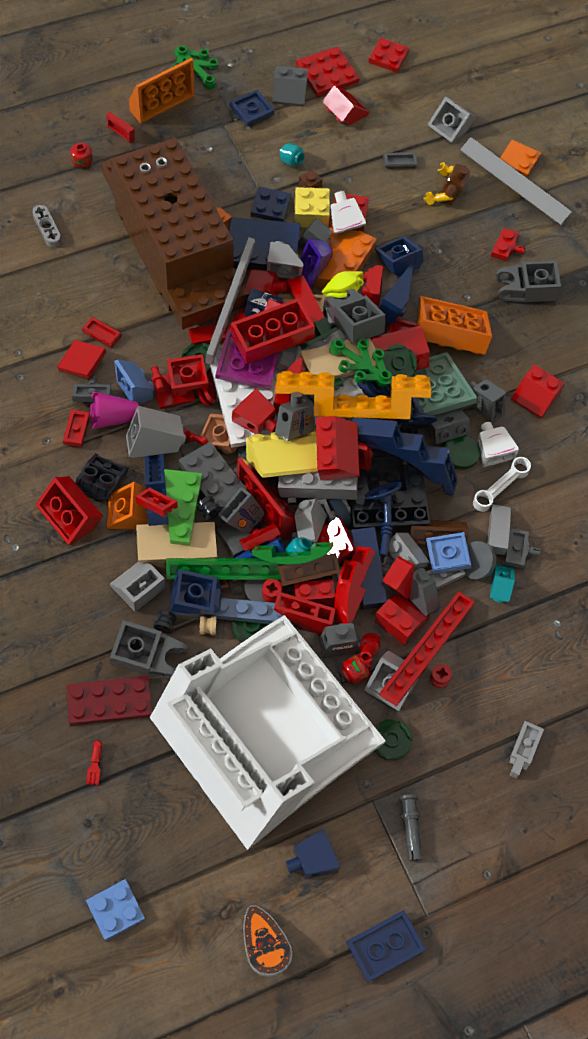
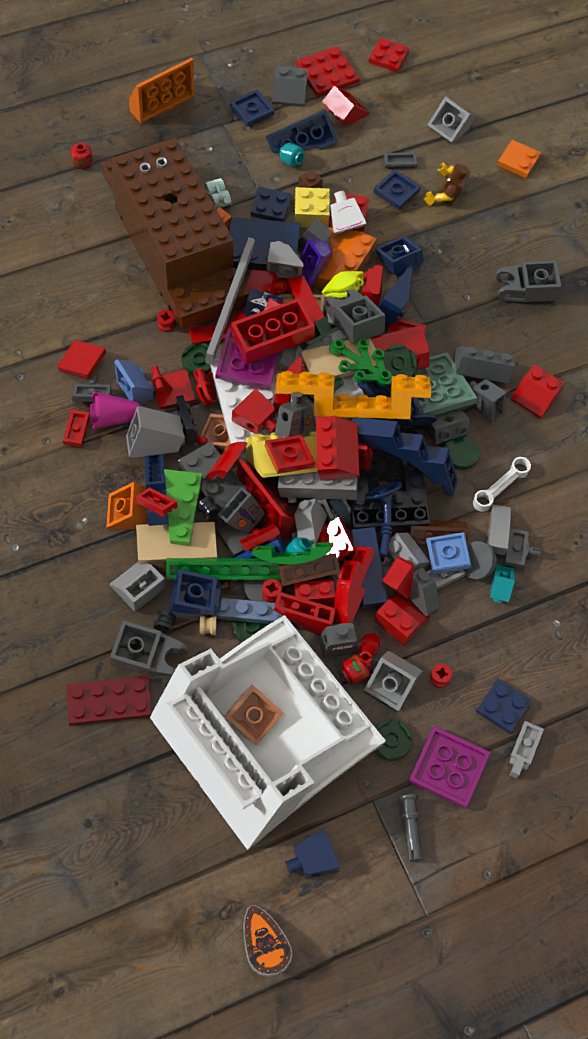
light grey beam [32,205,61,247] -> none
red slope [35,476,103,545] -> none
black slope [76,453,129,501] -> none
red tile [82,317,122,349] -> none
red piece [86,740,102,785] -> none
medium blue plate [86,879,145,942] -> none
red tile [106,112,135,143] -> none
red slope [166,354,209,396] -> none
green plant [173,46,218,90] -> none
dark blue plate [346,910,426,983] -> none
red plate [379,591,475,707] -> none
orange slope [416,296,492,355] -> none
light grey tile [460,137,572,226] -> none
white torso [477,422,519,467] -> none
red plate [491,228,526,261] -> none
none -> red wheel [157,310,175,332]
none -> black plate [176,395,197,444]
none -> light aqua beam [204,178,232,208]
none -> red slope [205,442,248,481]
none -> nougat slope [224,685,284,745]
none -> red plate [265,435,315,474]
none -> dark blue wedge [266,109,338,152]
none -> dark blue plate [373,169,421,210]
none -> magenta plate [408,726,490,809]
none -> dark grey slope [453,346,515,383]
none -> dark blue plate [476,678,532,734]

